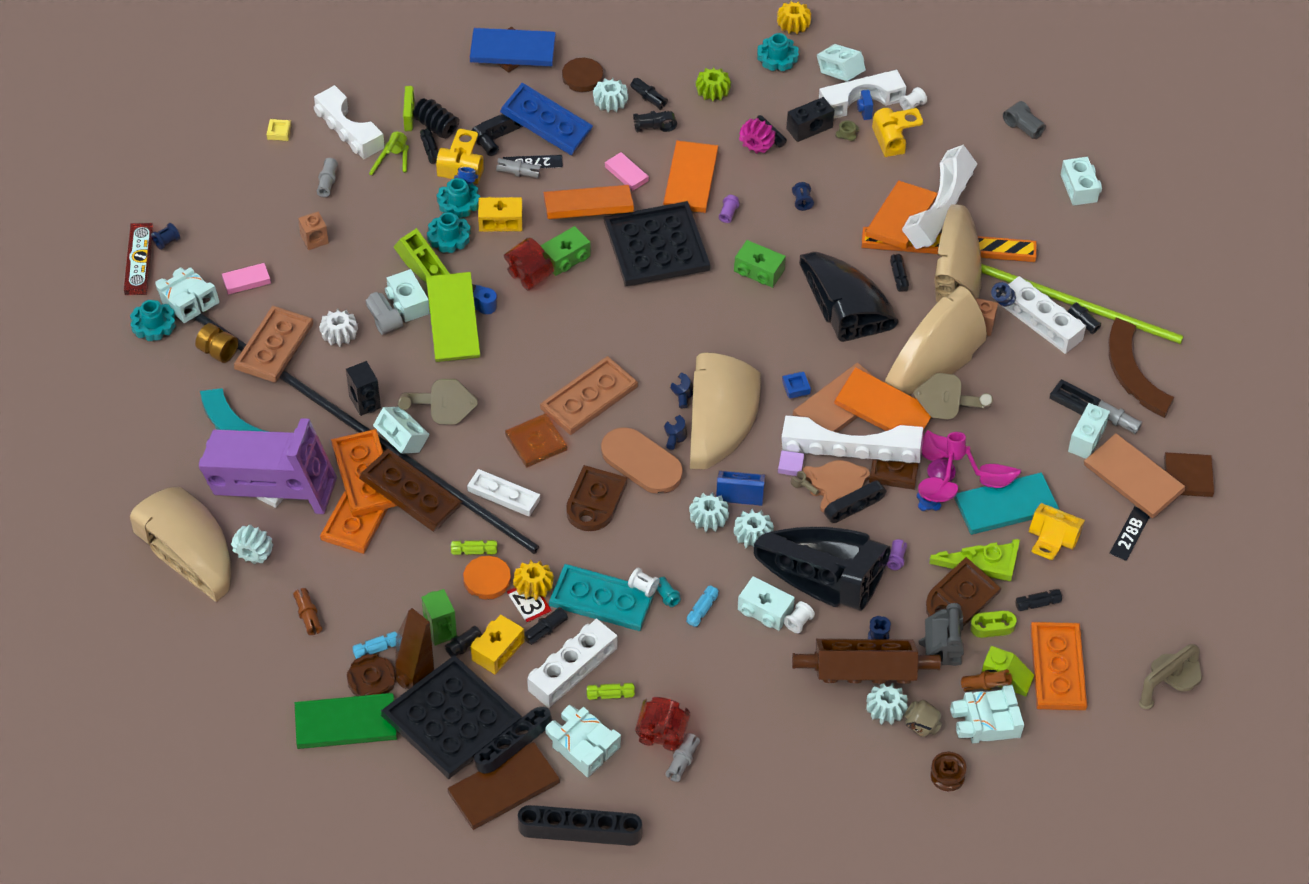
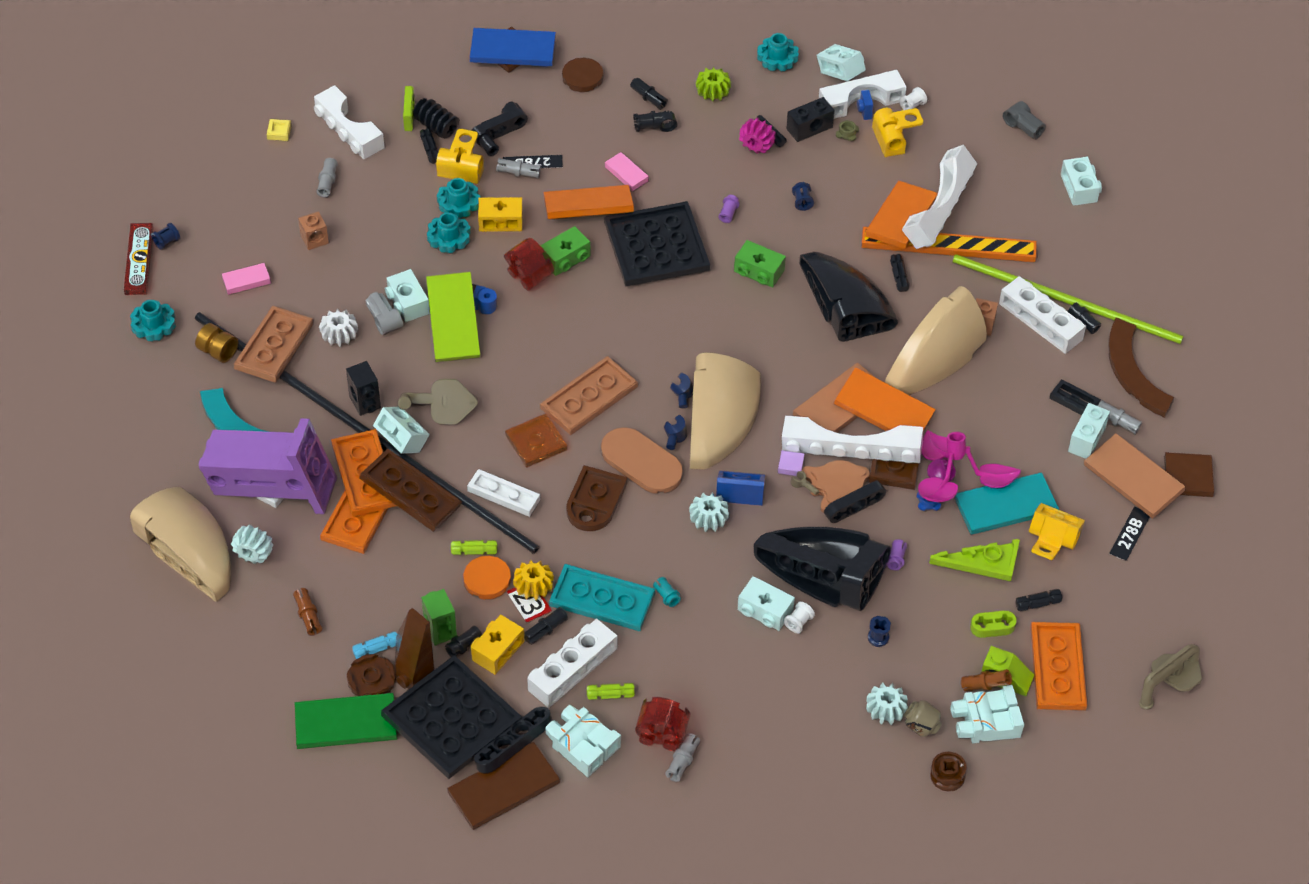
light aqua hips [155,267,220,323] -> none
lime plant [369,131,409,175] -> none
lime slope [394,228,450,284] -> none
blue plate [454,167,478,184] -> none
blue tile [500,83,593,156] -> none
black beam [518,805,642,846] -> none
light aqua gear [593,78,628,112] -> none
white bush [628,567,660,597] -> none
orange tile [663,140,718,213] -> none
medium azure axle [686,585,719,627] -> none
light aqua gear [734,509,774,548] -> none
yellow gear [777,1,811,34] -> none
blue plate [782,372,811,399] -> none
reddish brown brick [792,639,941,684] -> none
dark tan piece [914,373,993,420] -> none
dark grey piece [918,603,964,666] -> none
reddish brown tile [926,557,1001,626] -> none
tan panel [934,204,982,302] -> none
dark blue bush [991,282,1016,307] -> none

